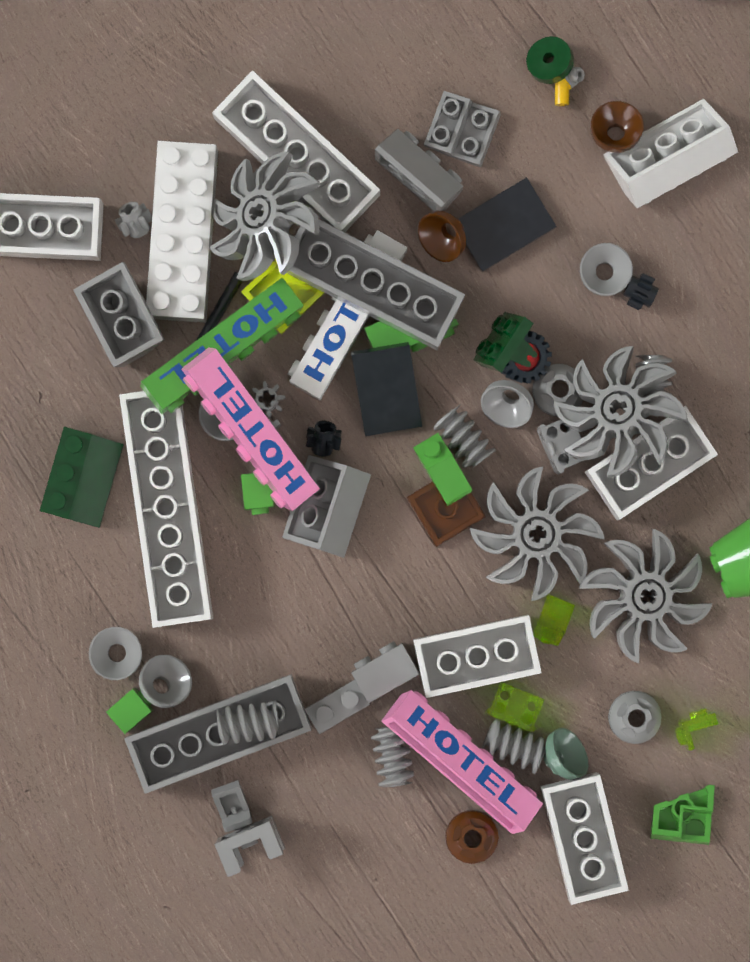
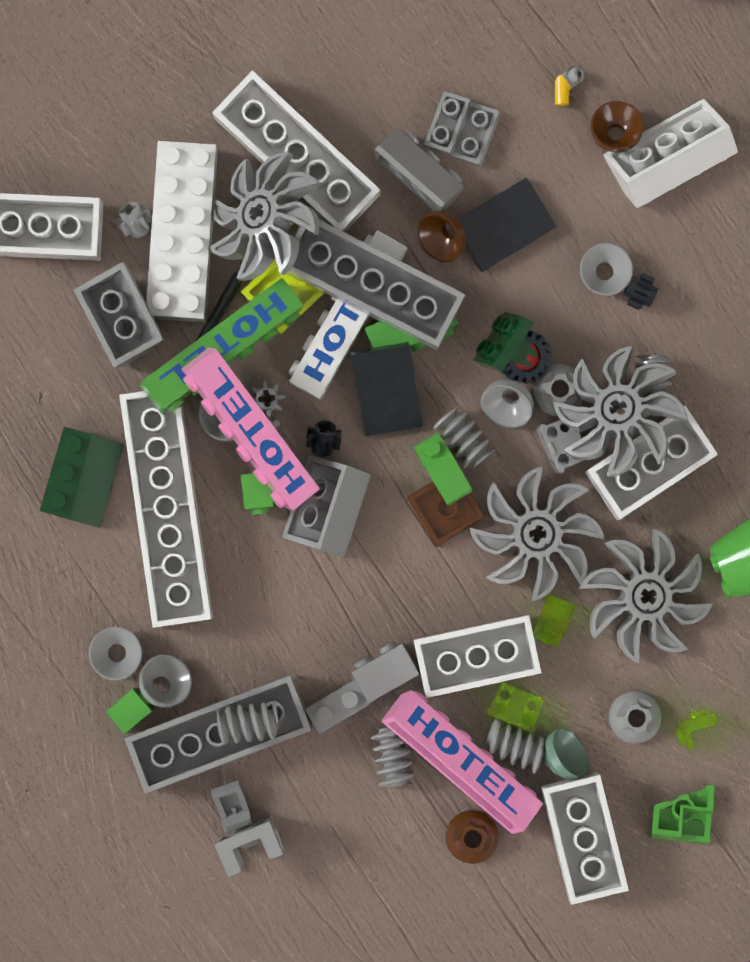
dark green piece [526,36,574,84] -> none

